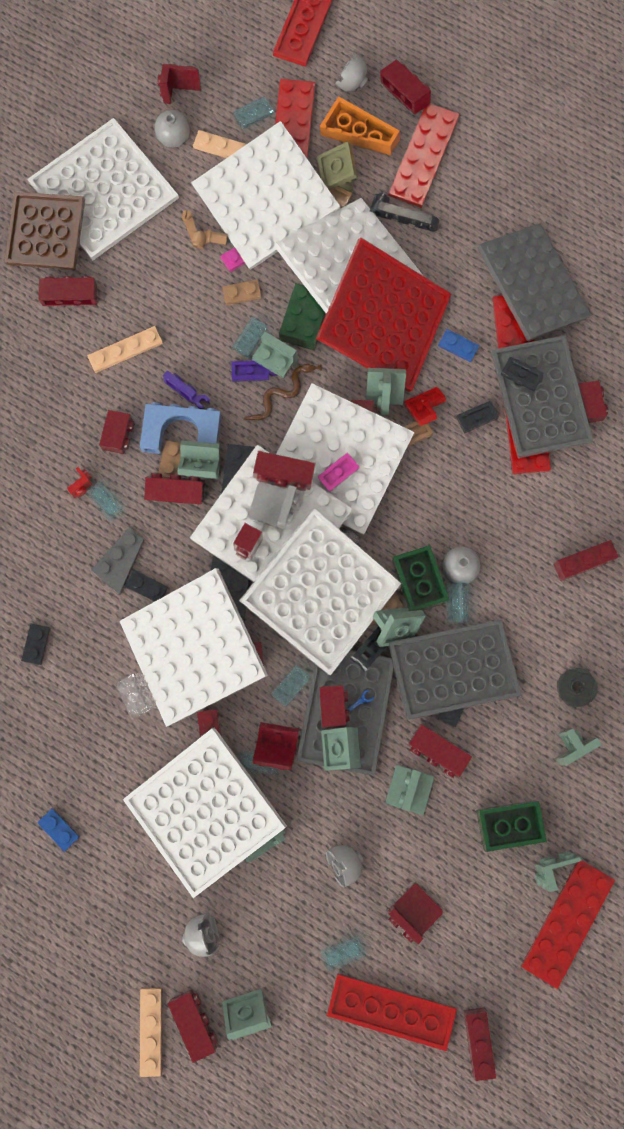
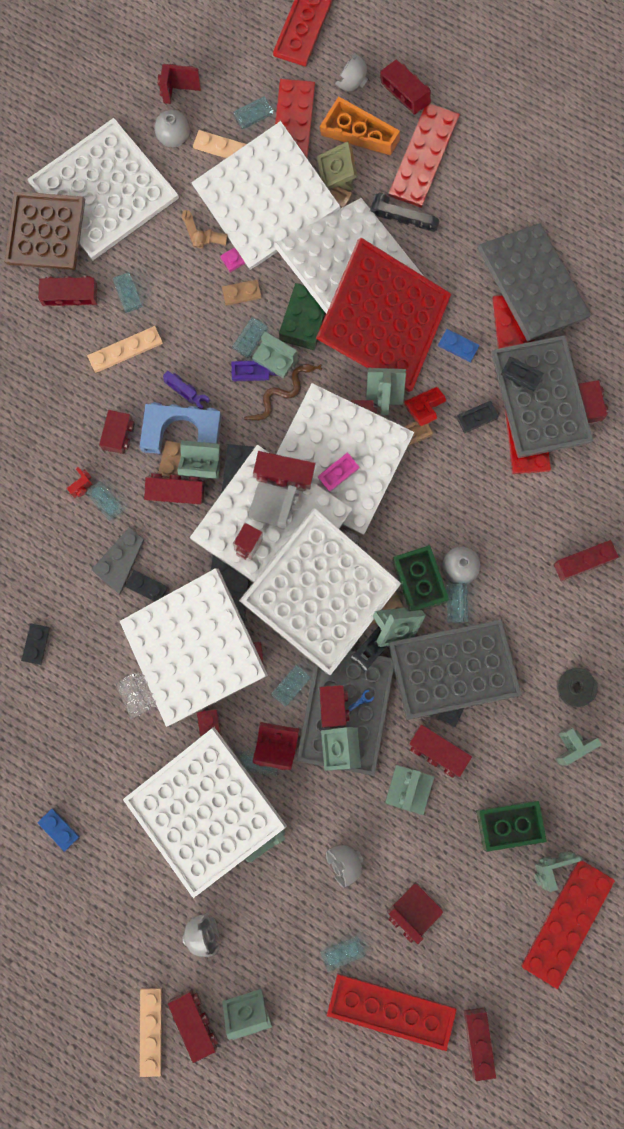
none -> clear light blue plate [112,272,143,313]

